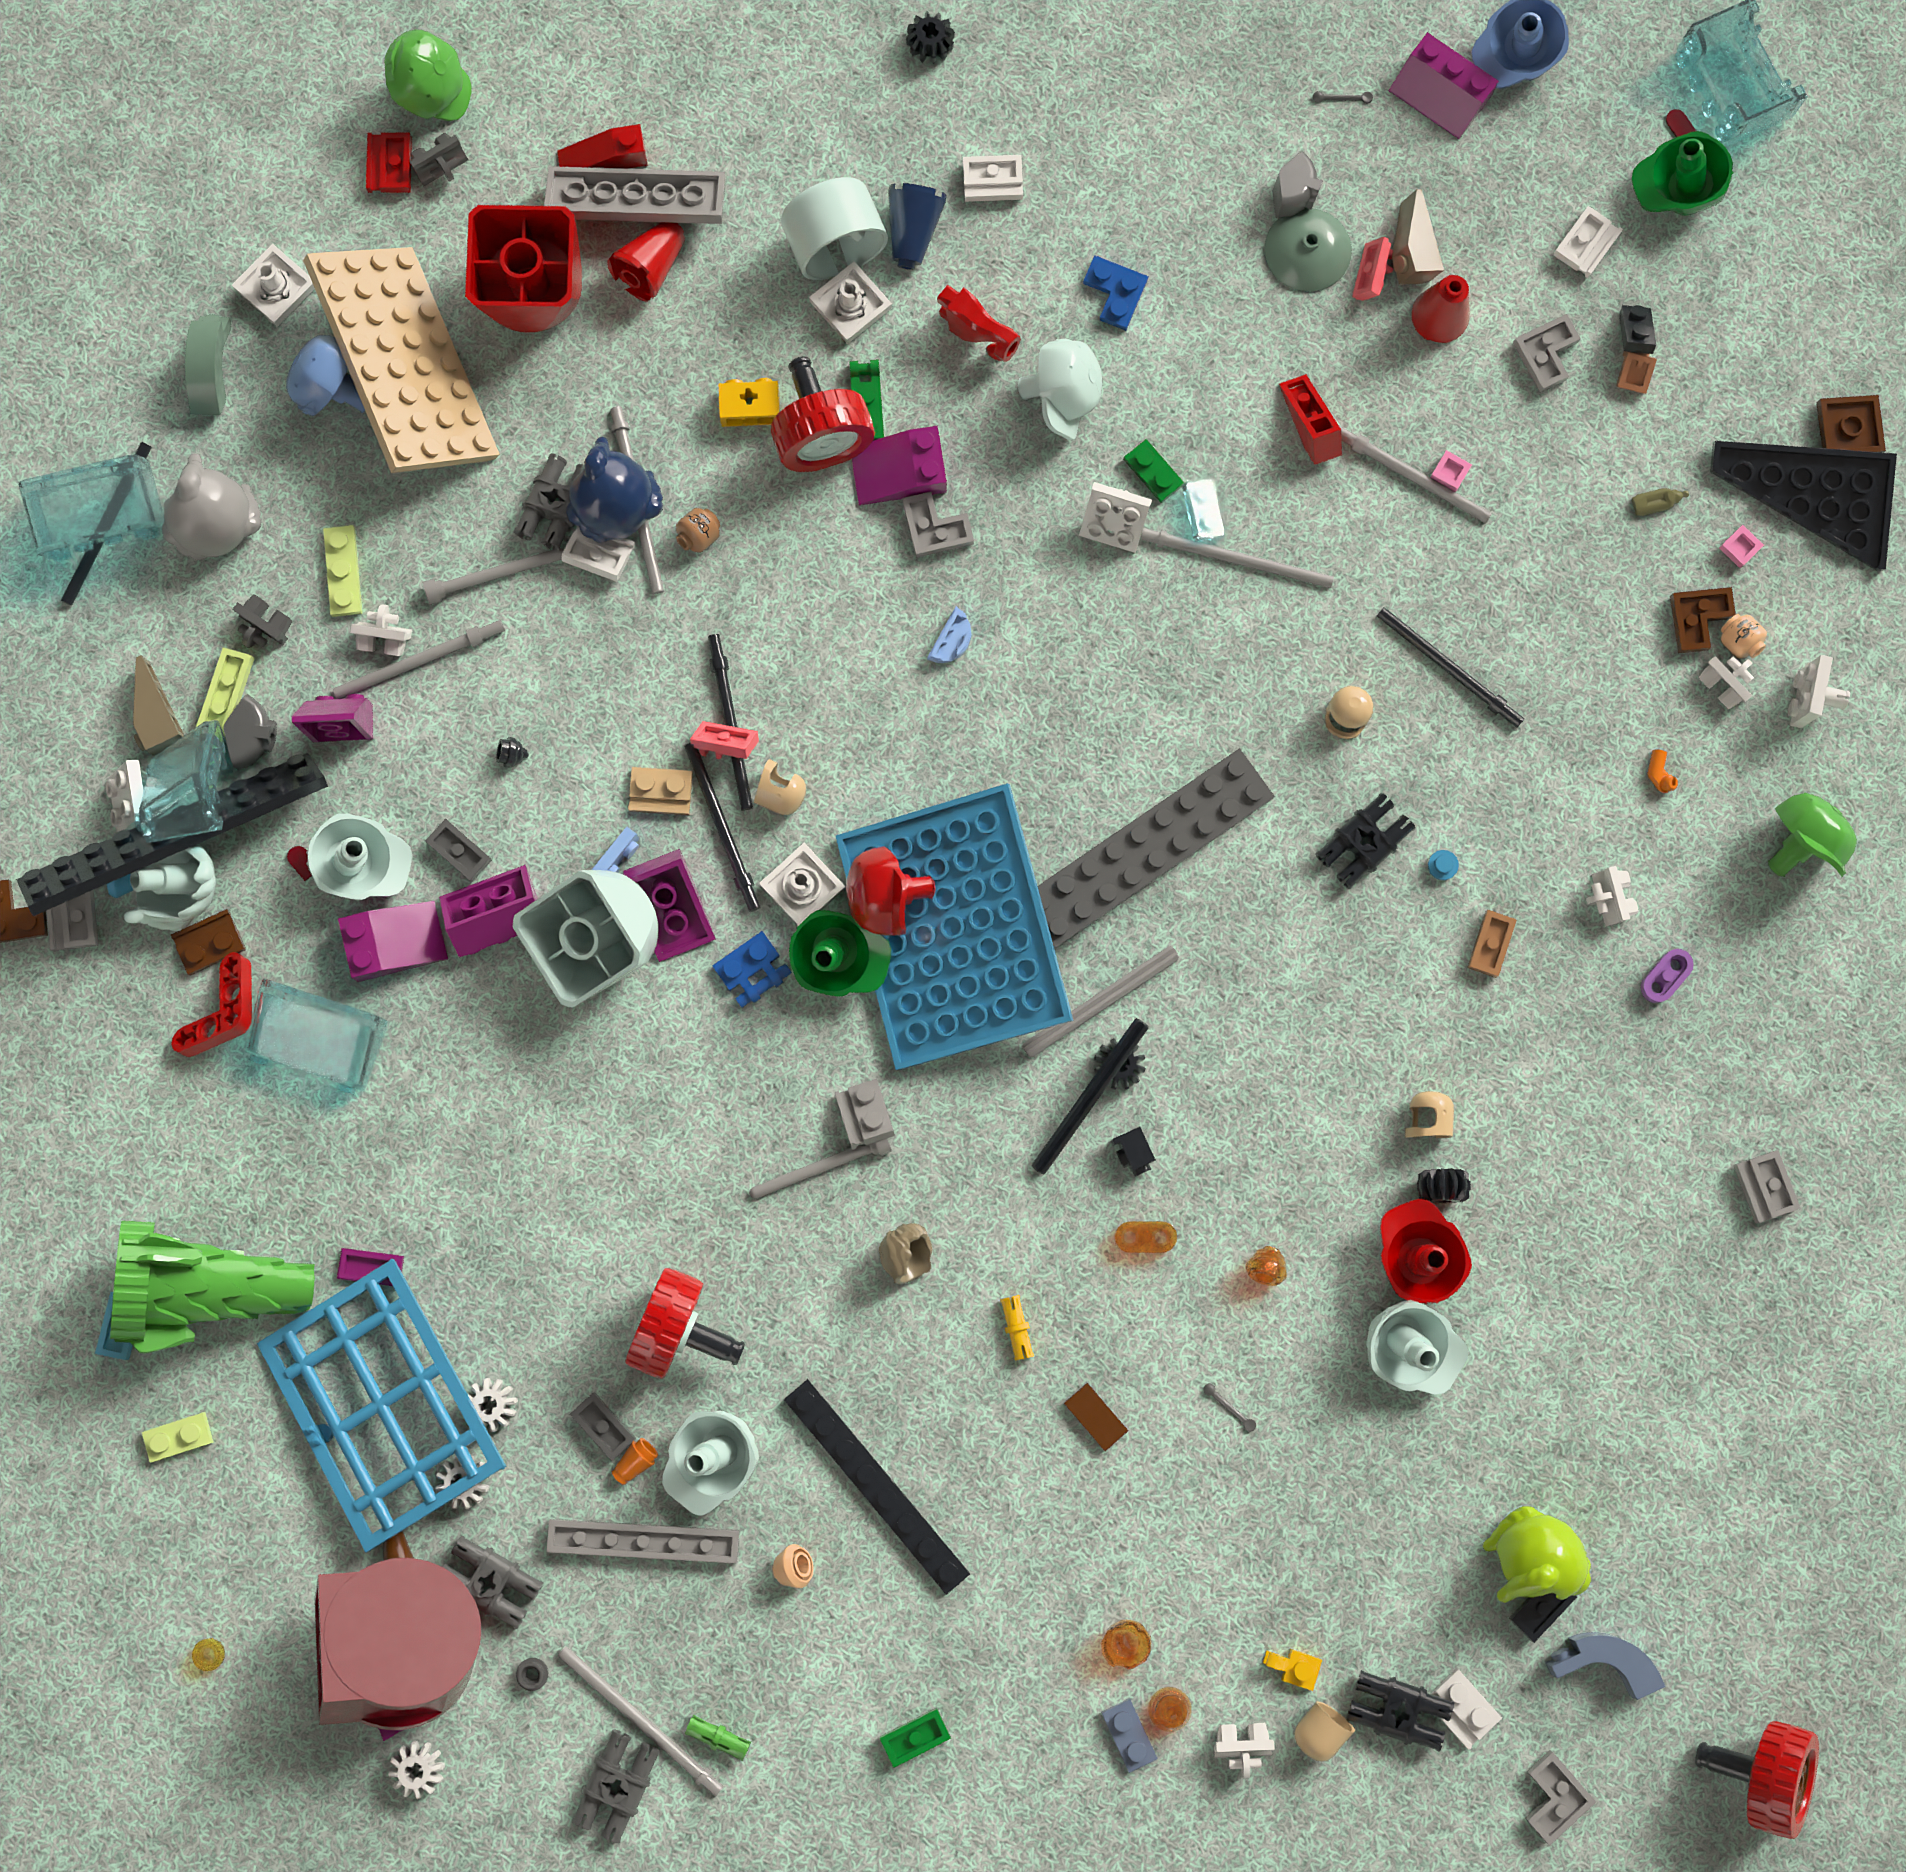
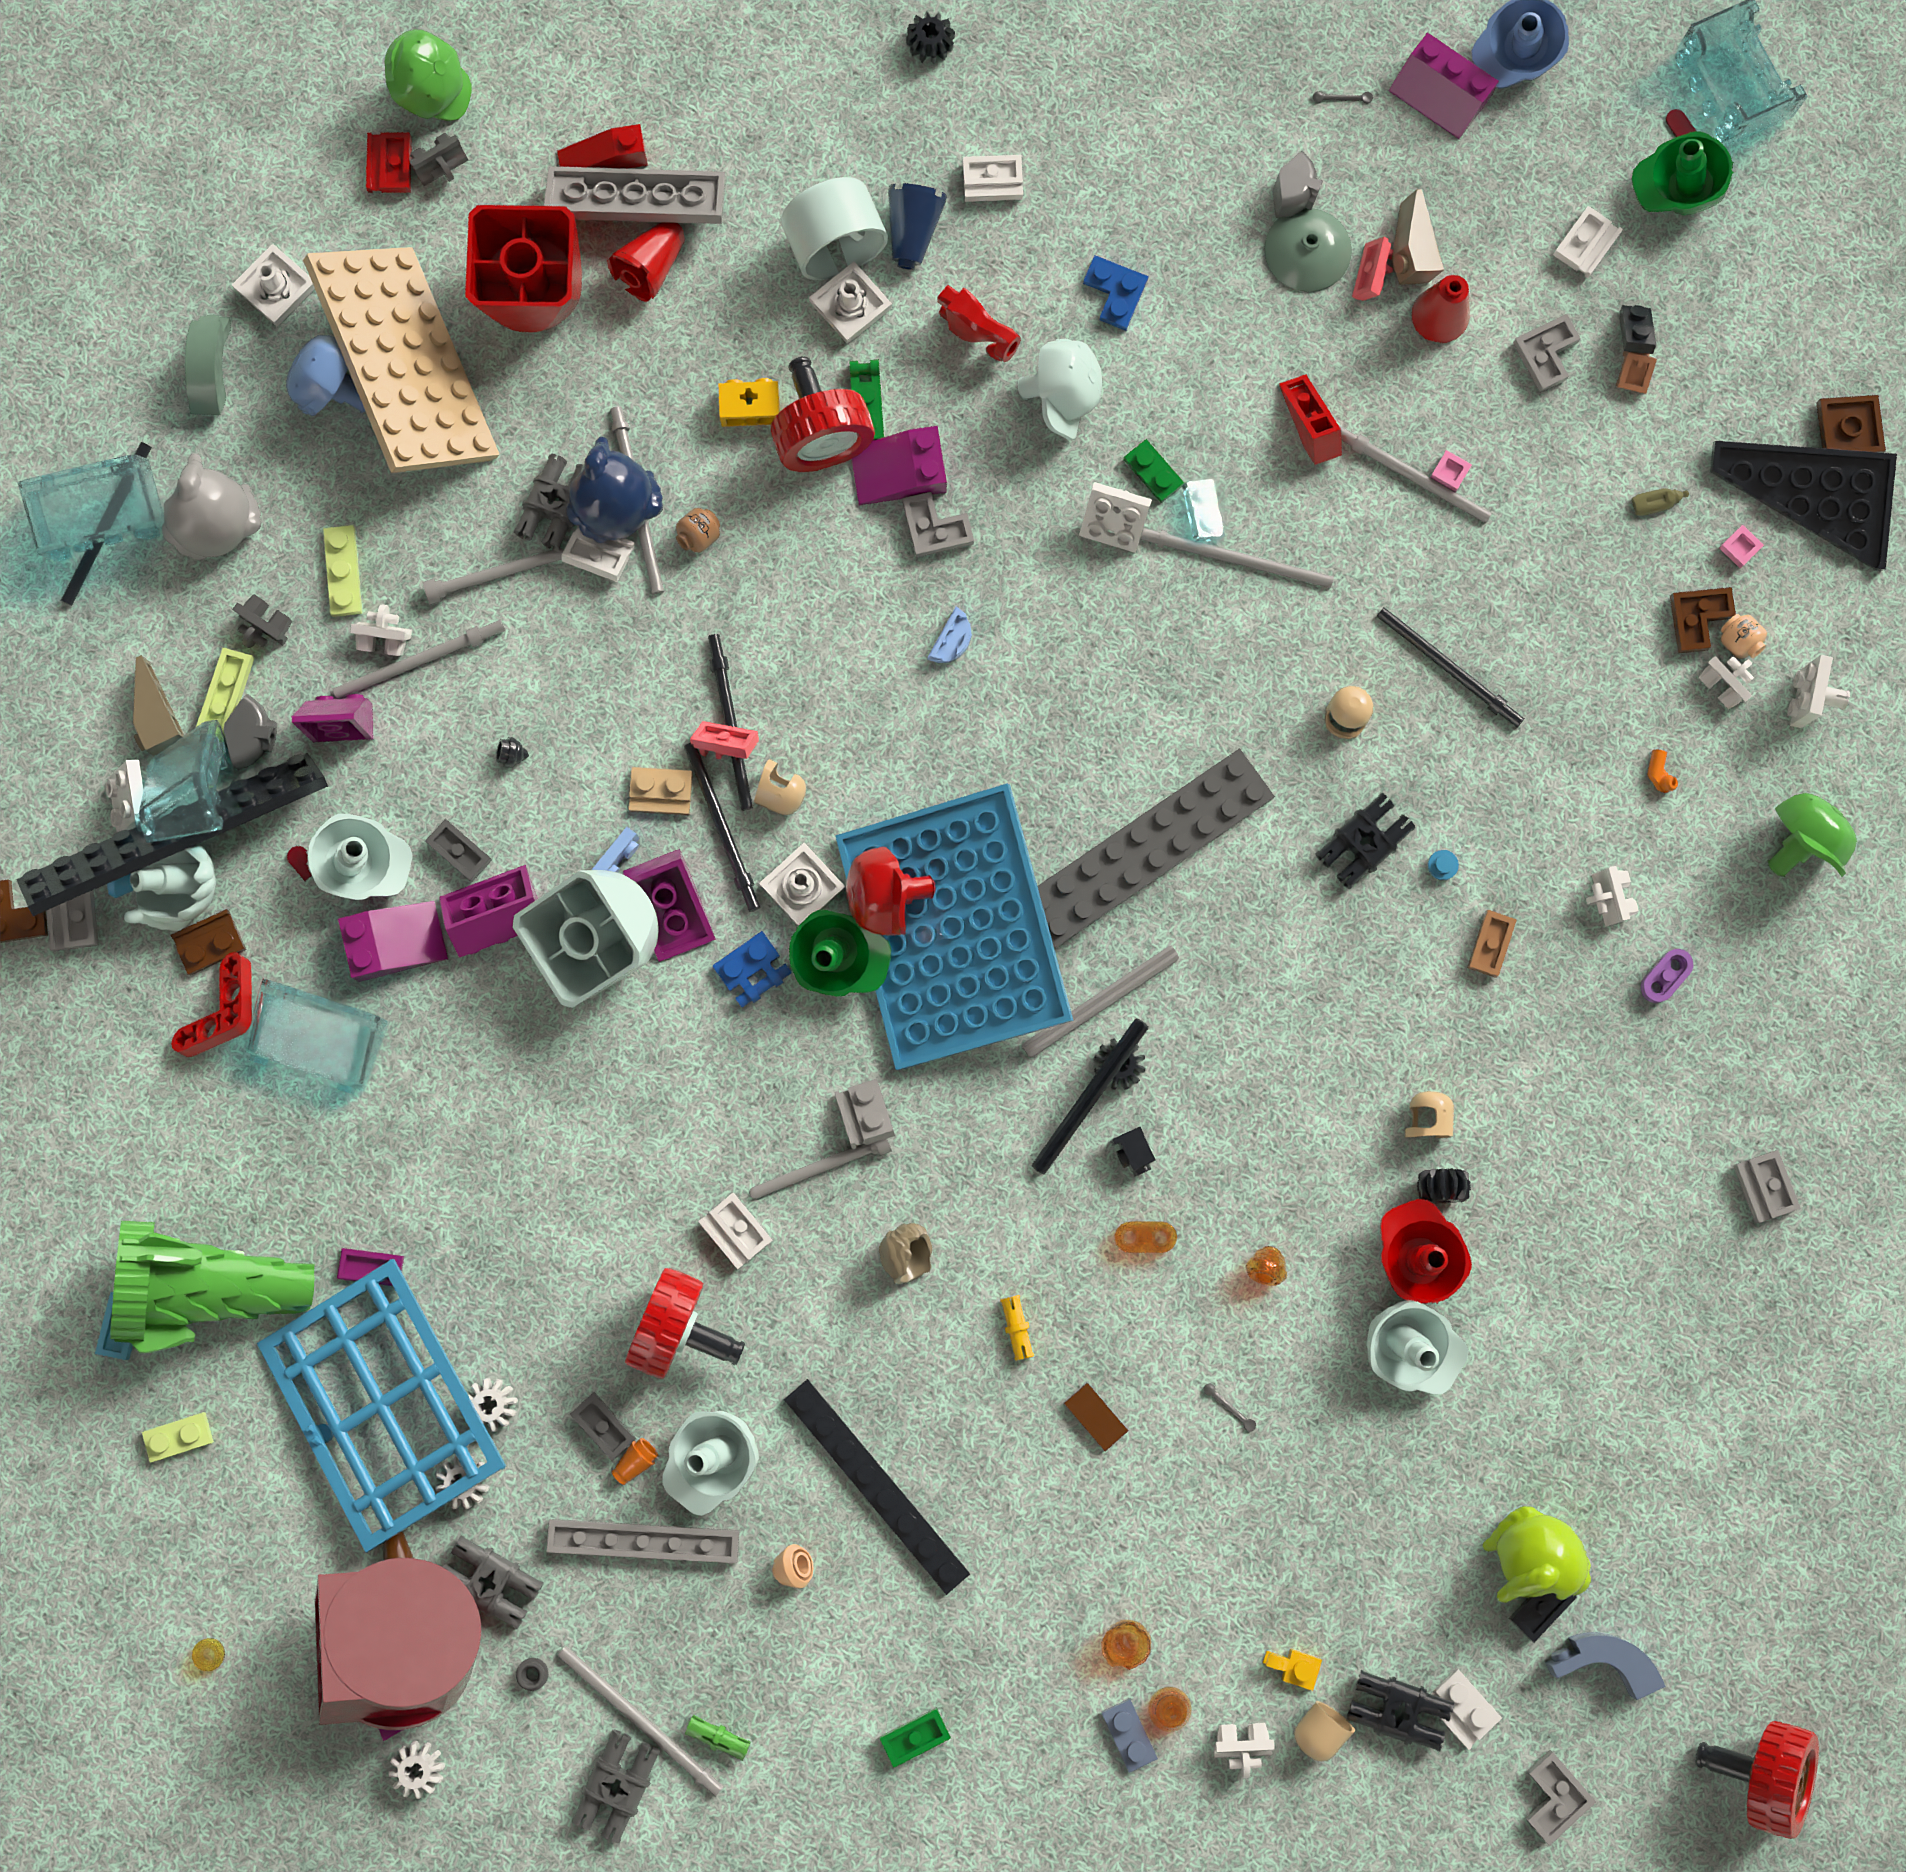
none -> white plate [698,1193,773,1270]

